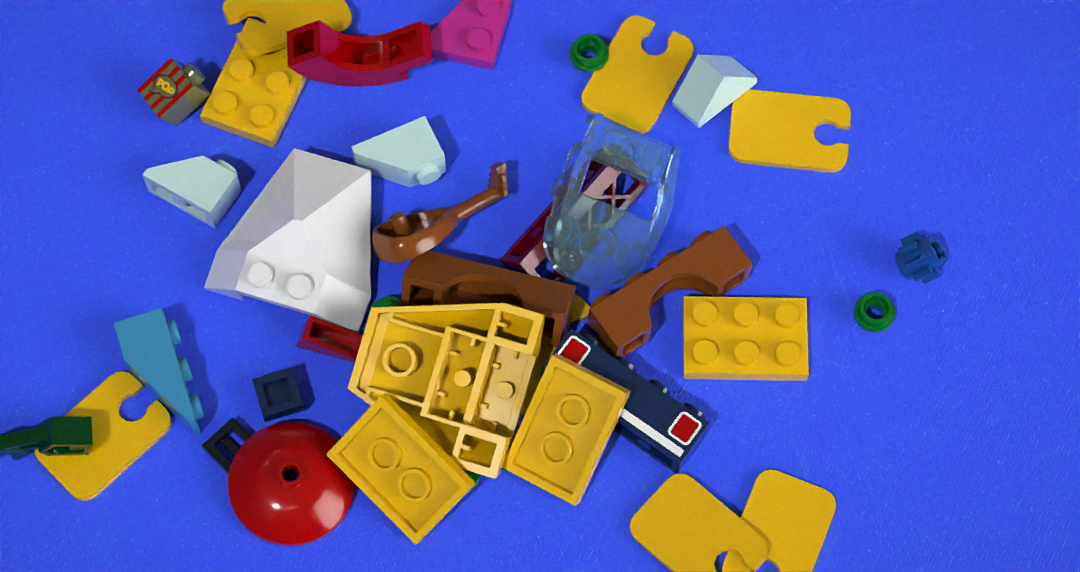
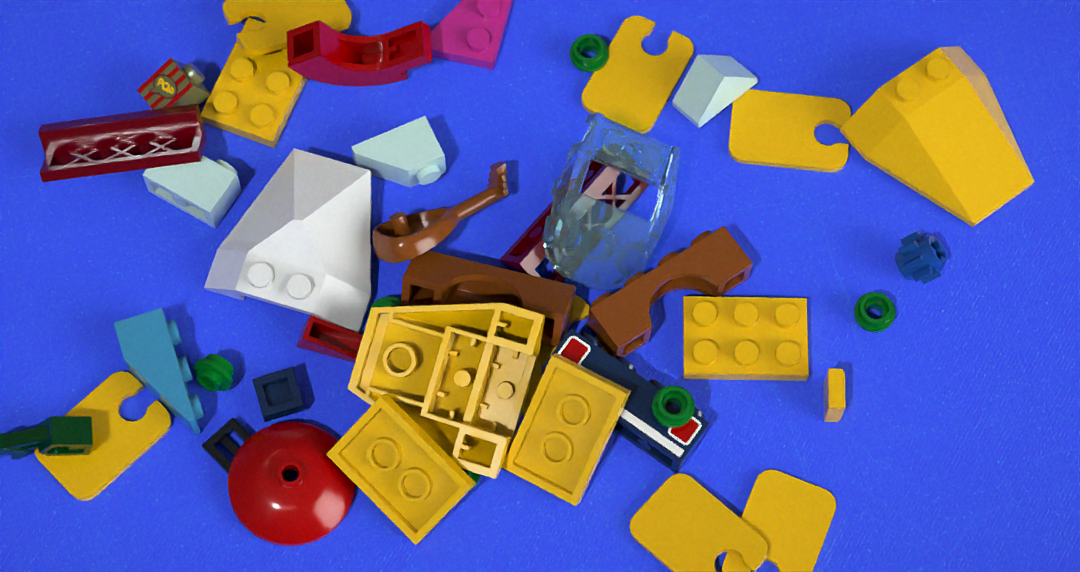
none -> dark red fence [38,103,207,182]
none -> green plate [194,354,235,392]
none -> green plate [652,385,695,428]
none -> yellow tile [823,368,845,422]
none -> yellow wedge [840,46,1034,227]

